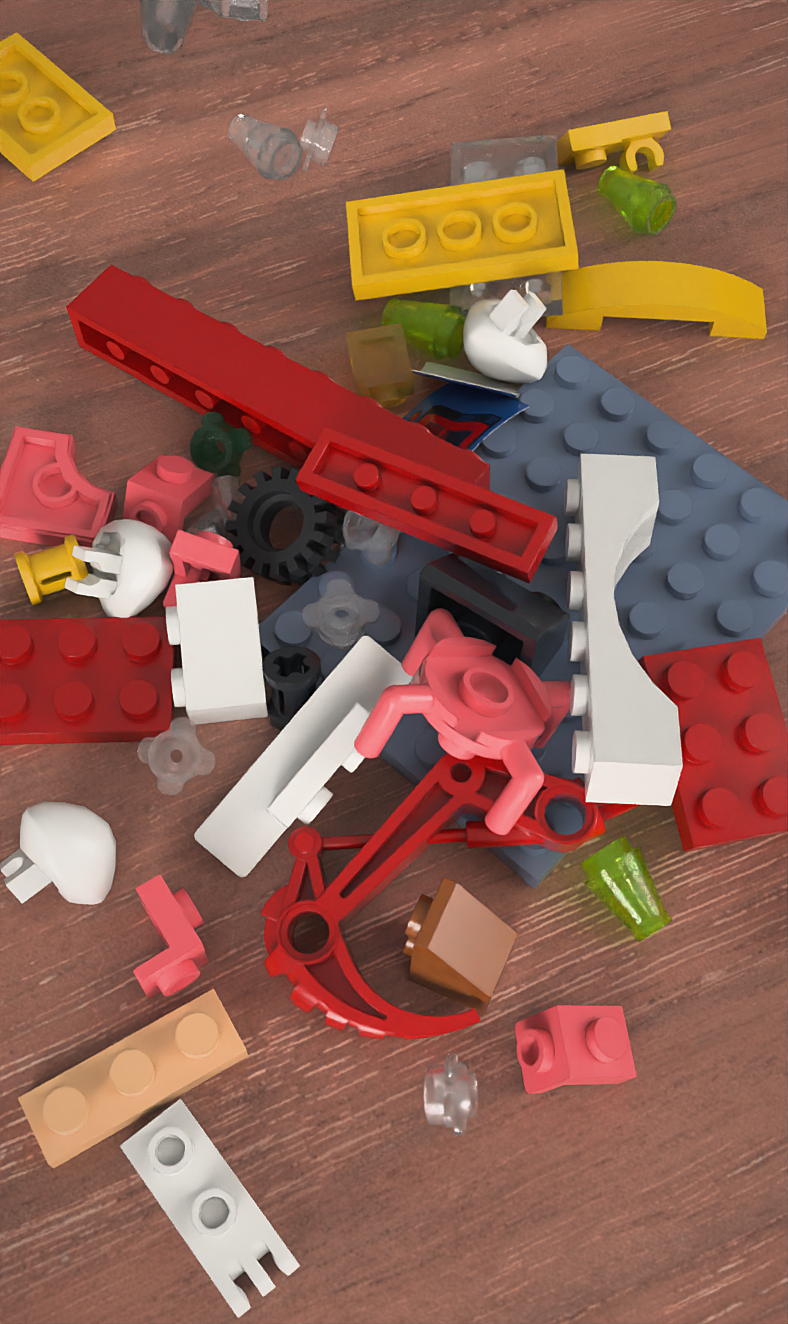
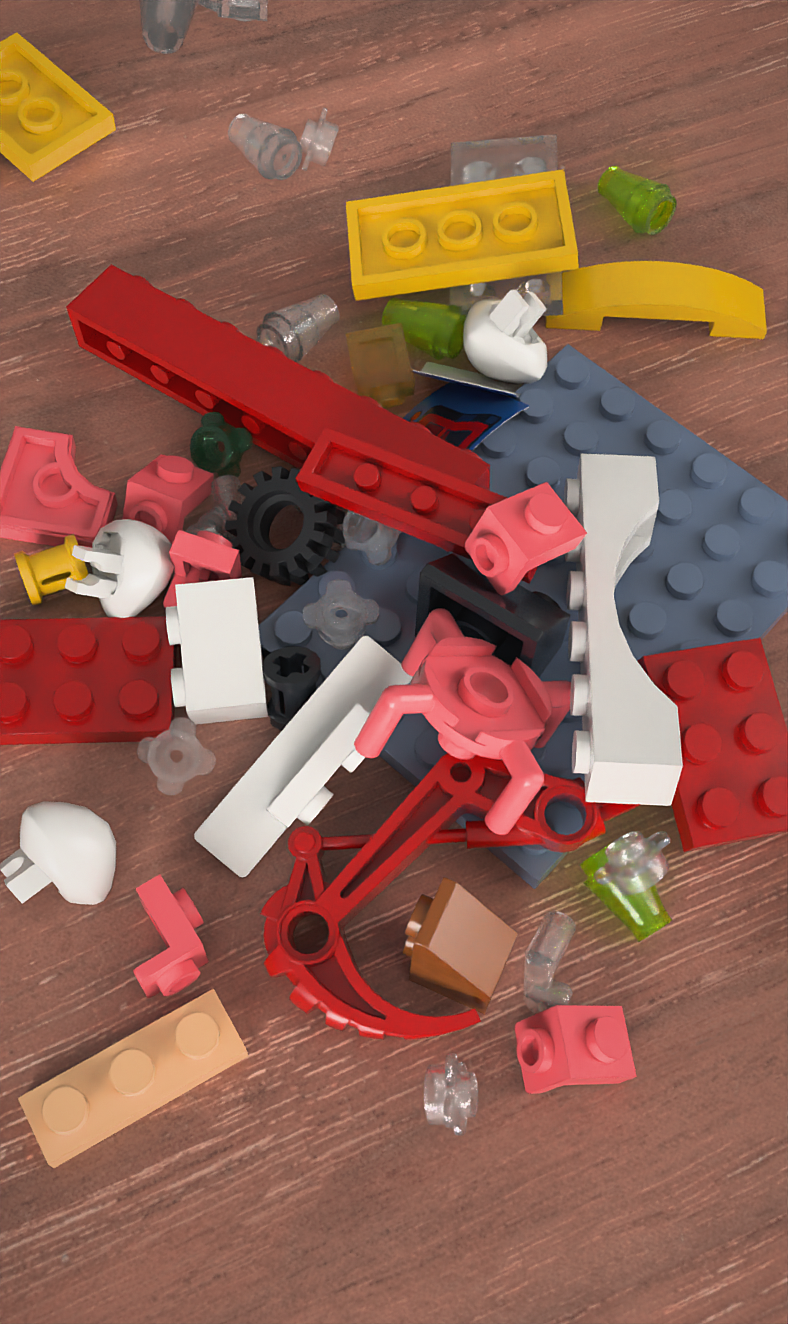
white hinge [120,1099,300,1318] -> none
yellow plate [554,111,671,176] -> none
none -> clear cone [256,294,339,363]
none -> coral bracket [464,482,587,595]
none -> clear arm [523,911,576,1014]
none -> clear plate [594,831,670,895]

